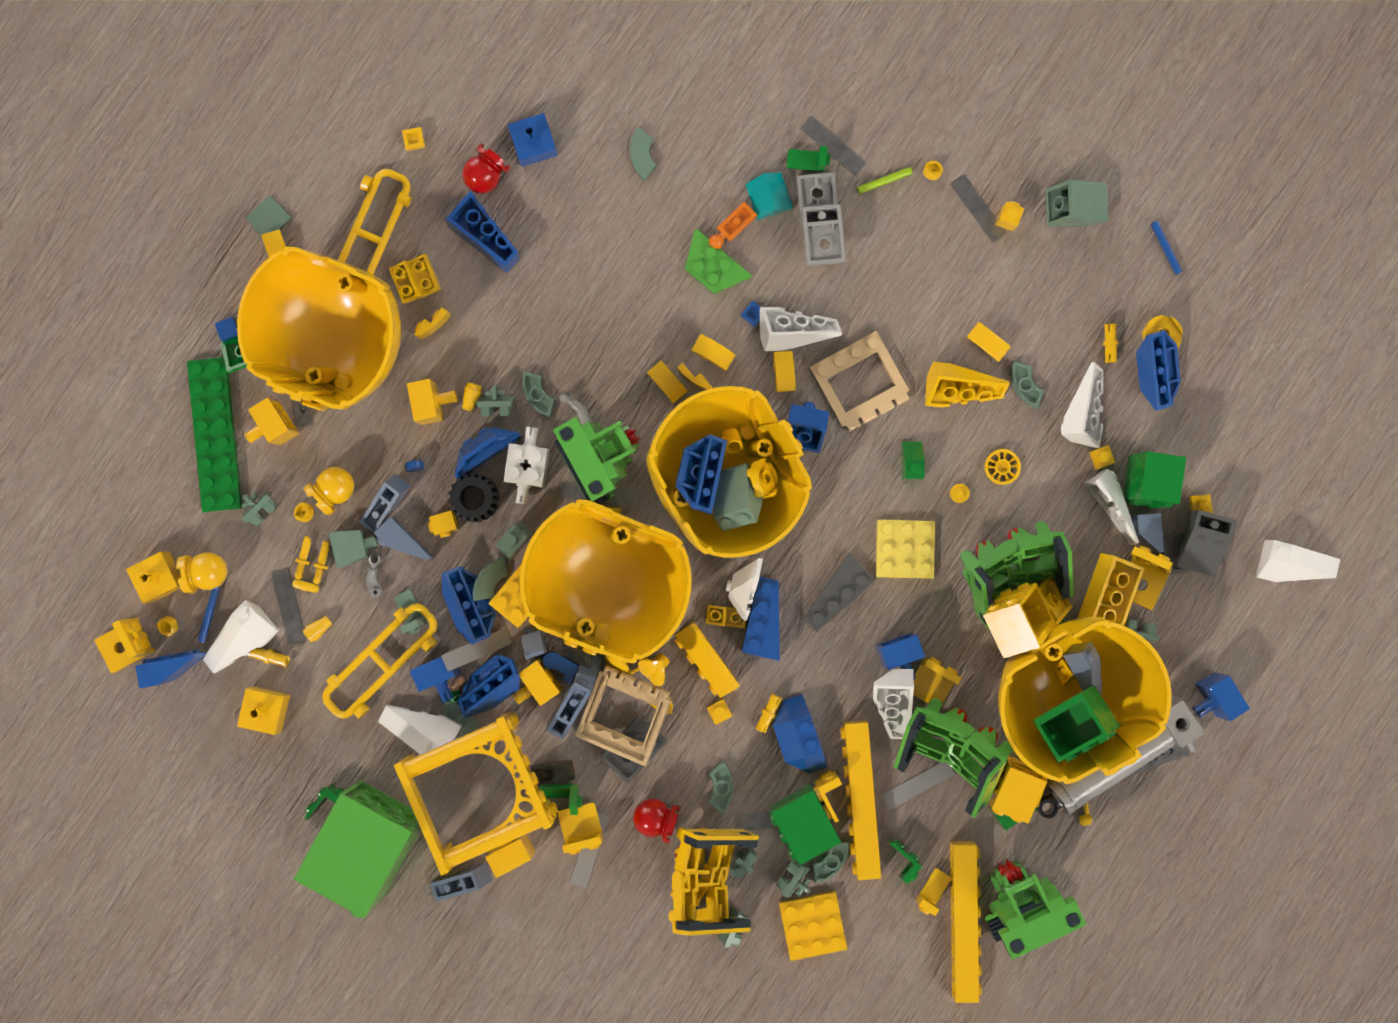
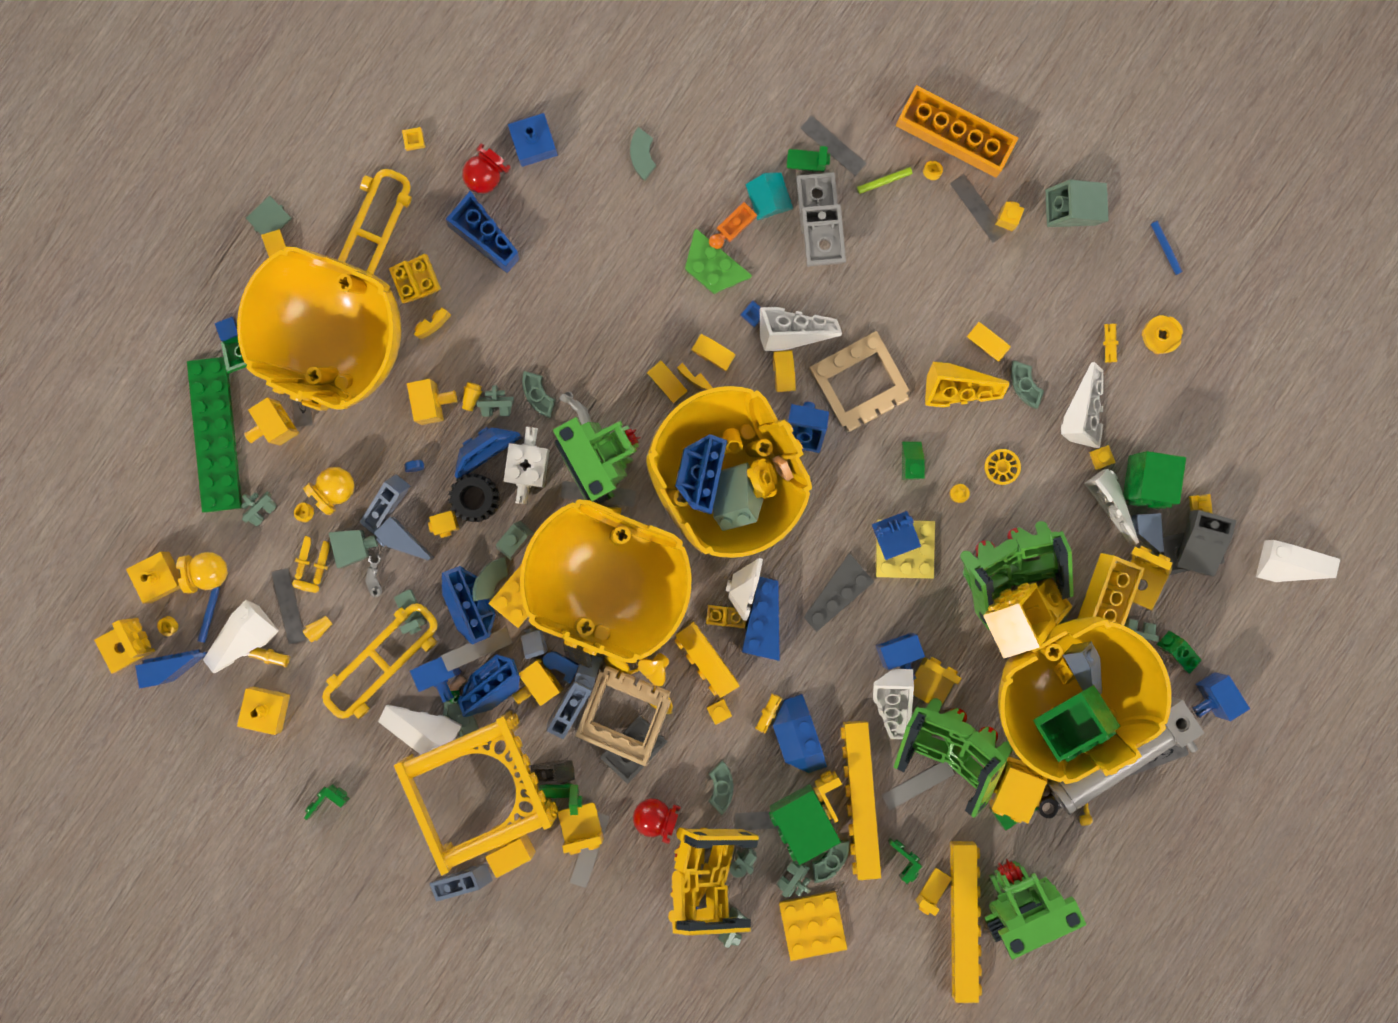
bright green container [293,780,421,919] -> none
blue wedge [1136,330,1181,411] -> none
none -> light nougat tile [772,456,793,481]
none -> blue hinge [871,511,921,560]
none -> light orange brick [895,85,1018,178]
none -> green bracket [1156,631,1202,674]

